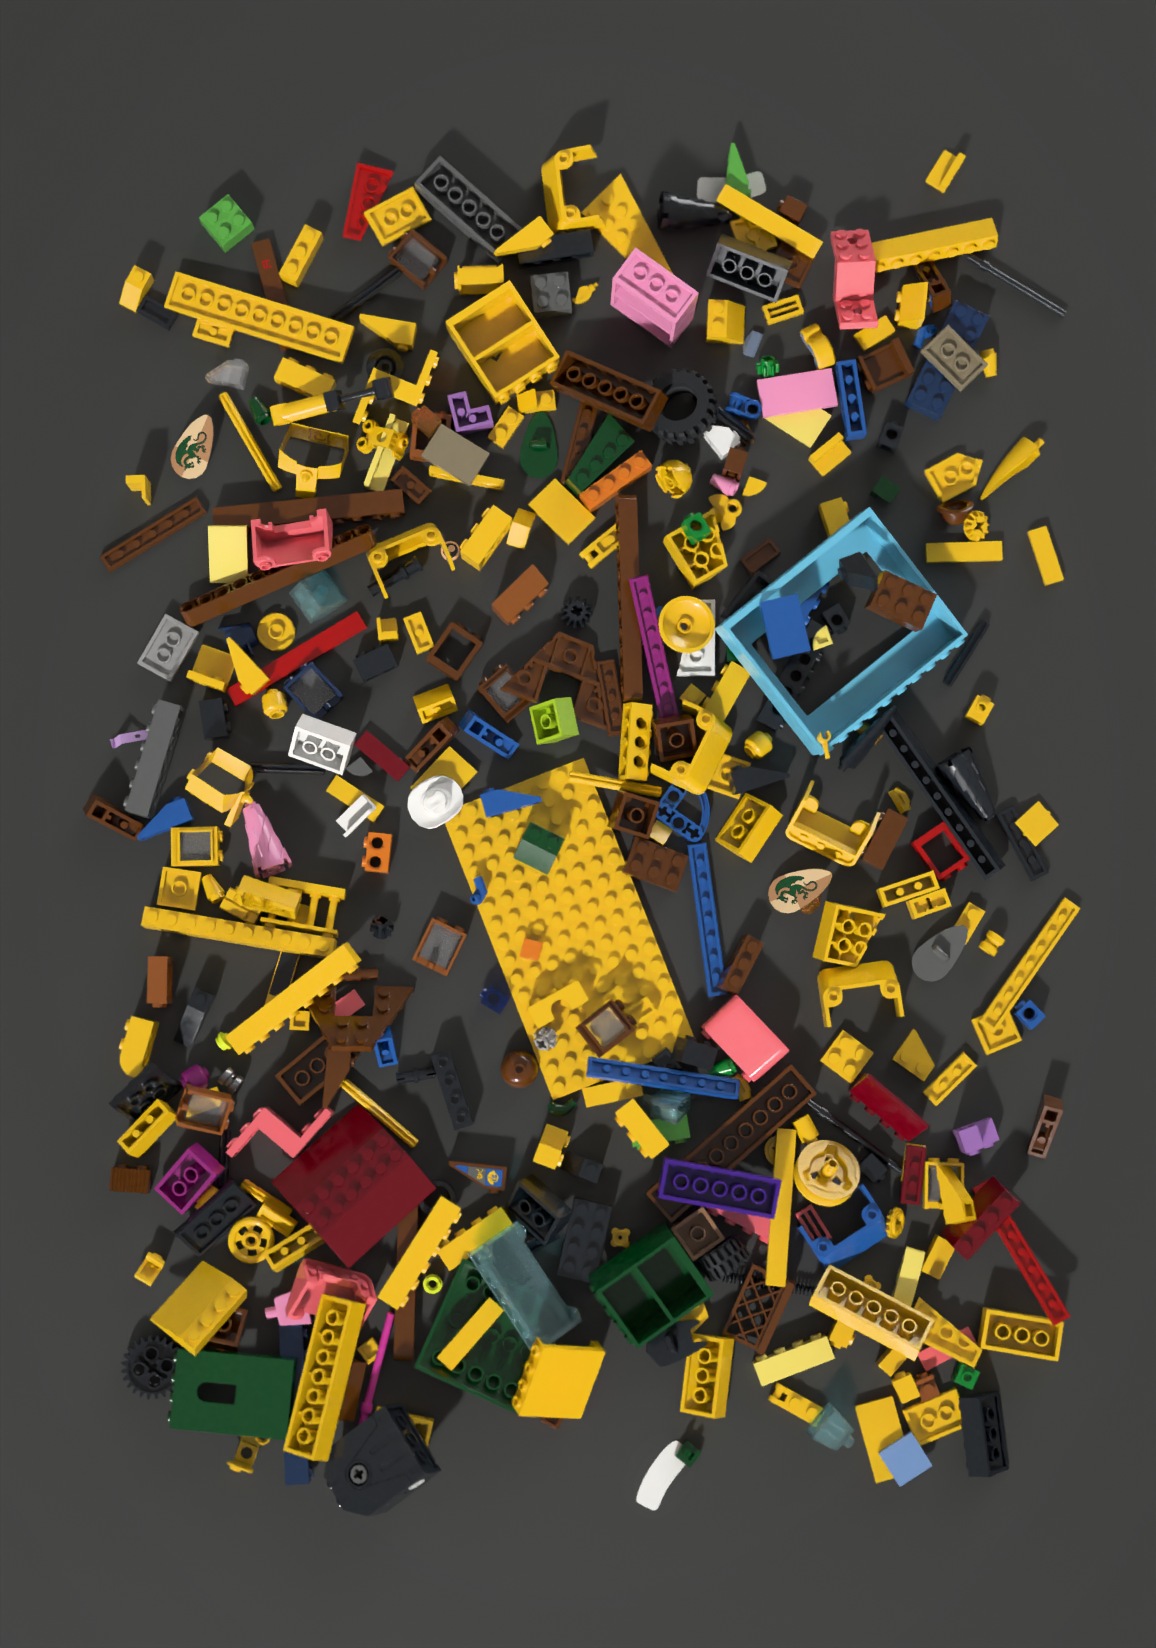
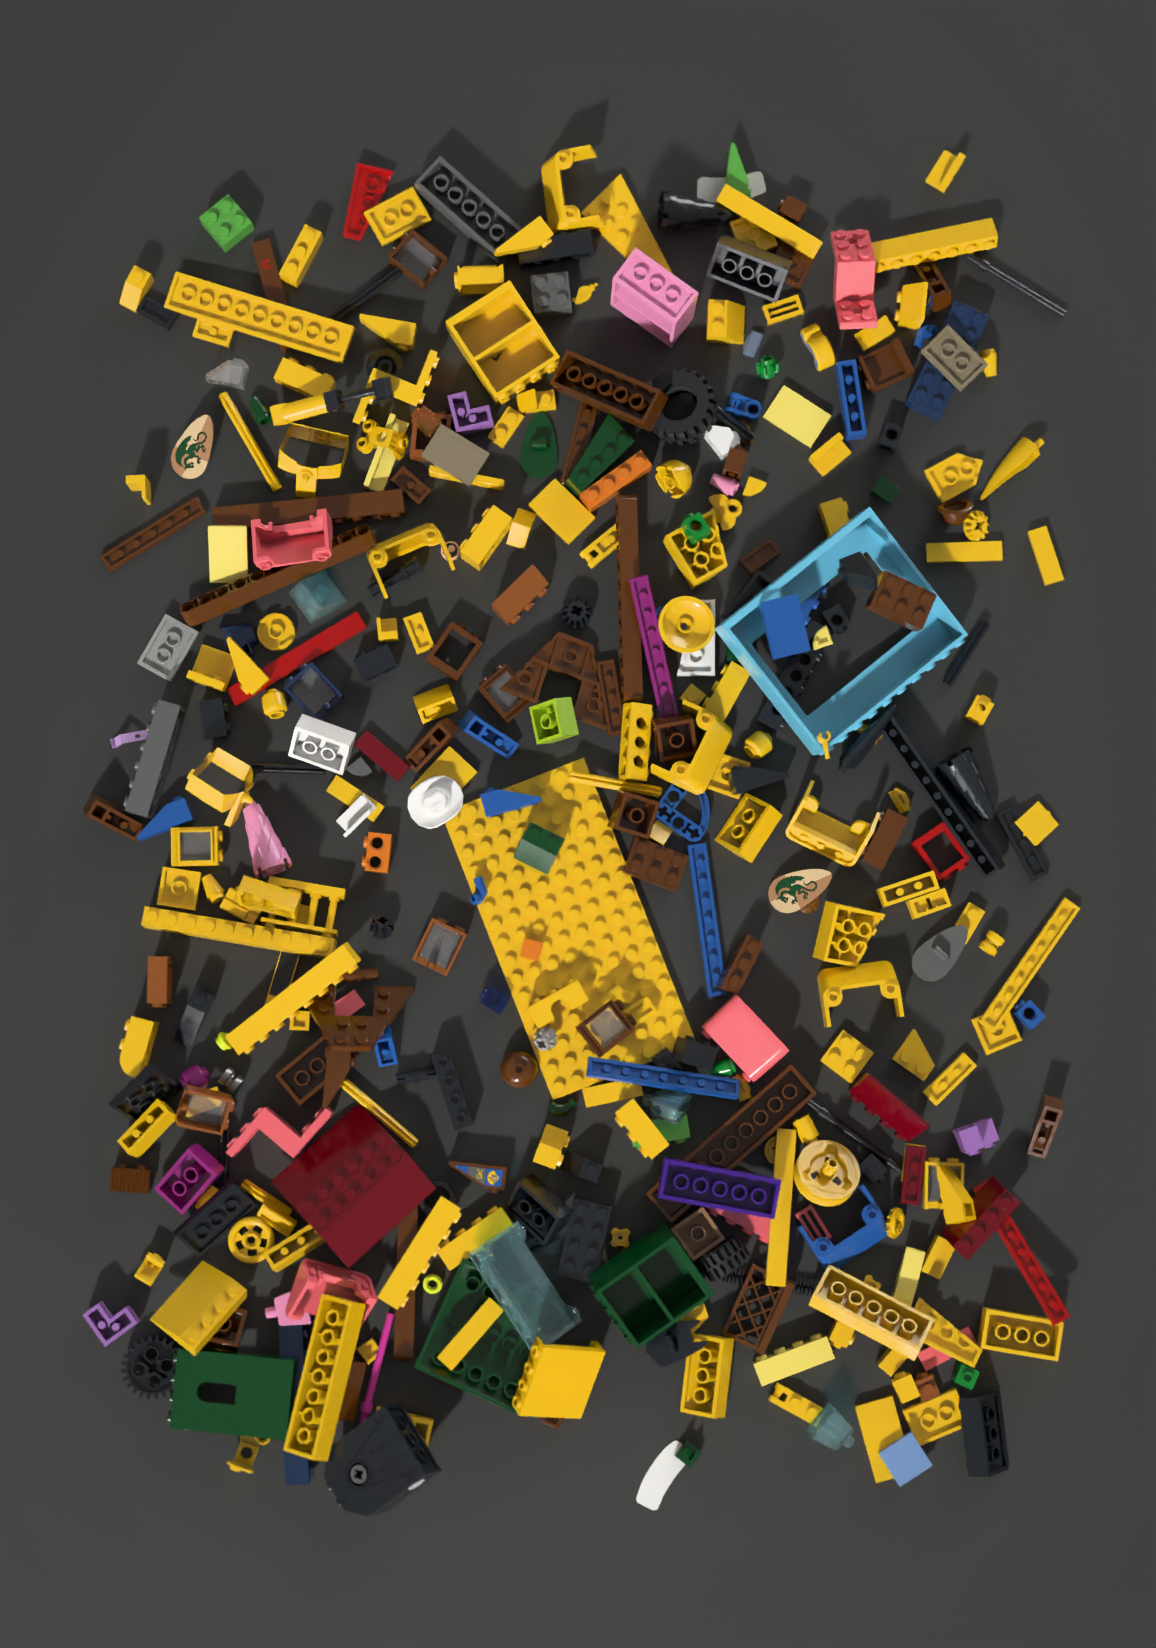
bright pink tile [756,368,838,418] -> none
none -> medium lavender brick [83,1301,141,1347]

